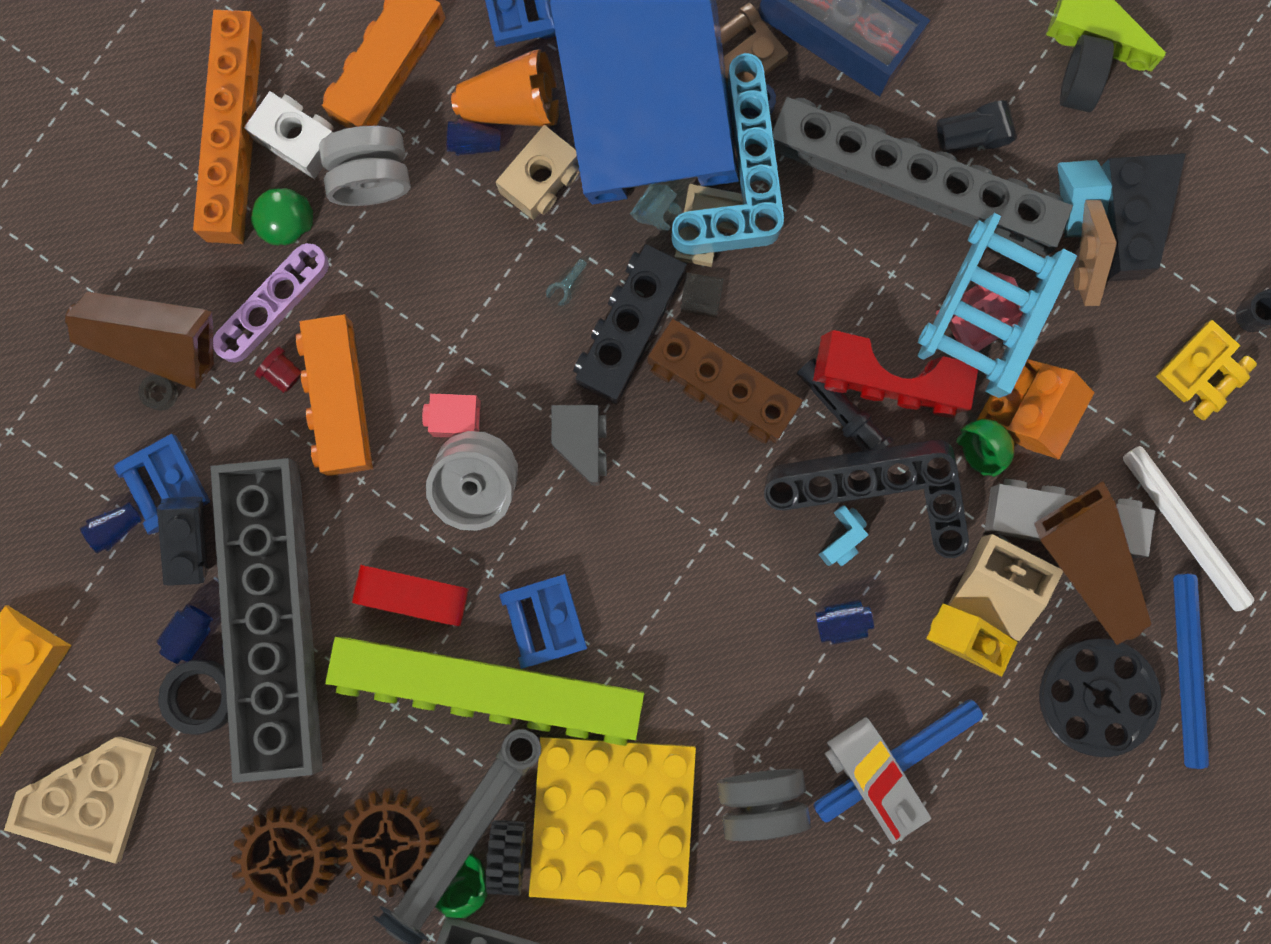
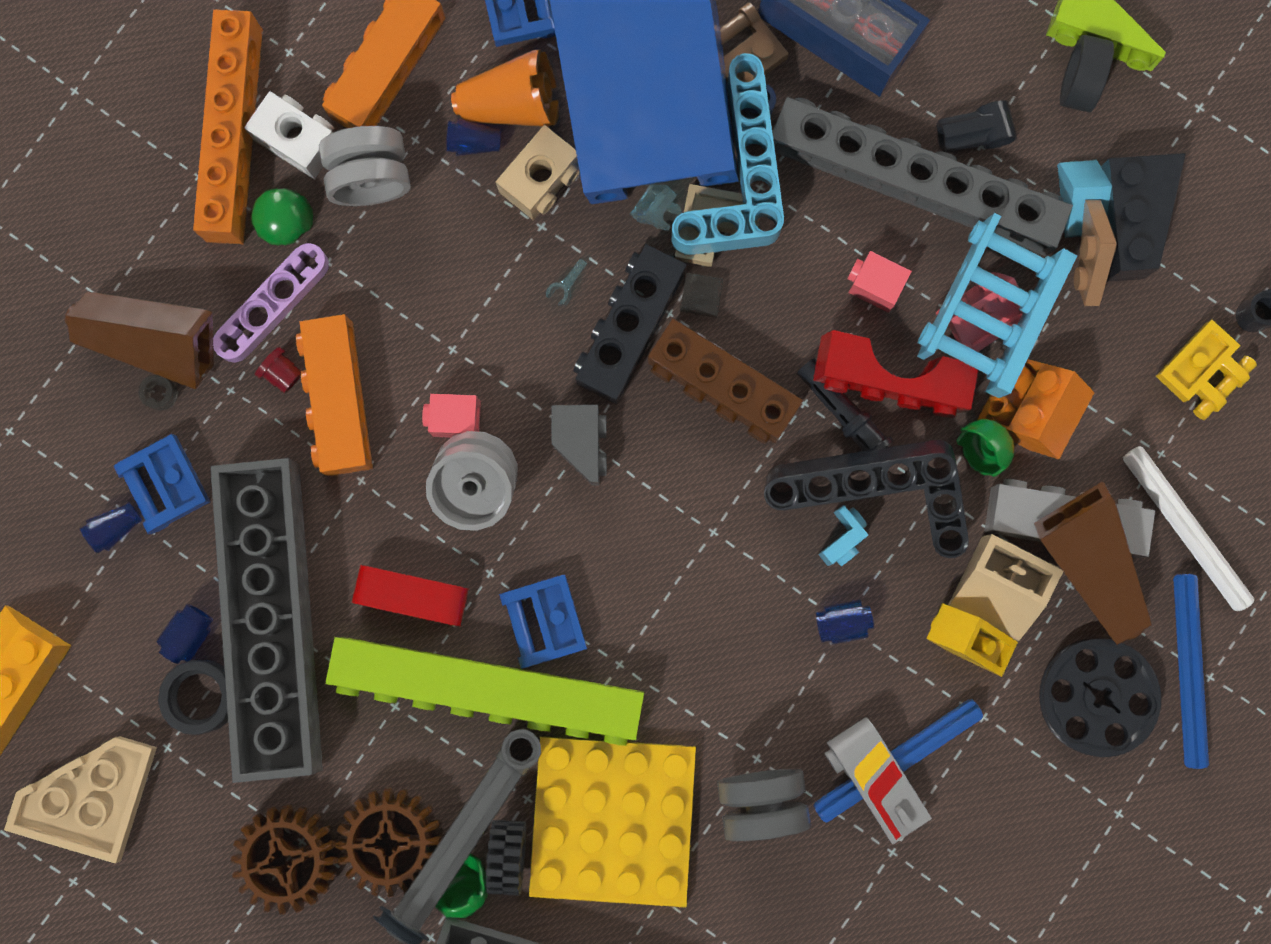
black brick [157,496,208,586] -> none
none -> coral brick [847,251,912,313]

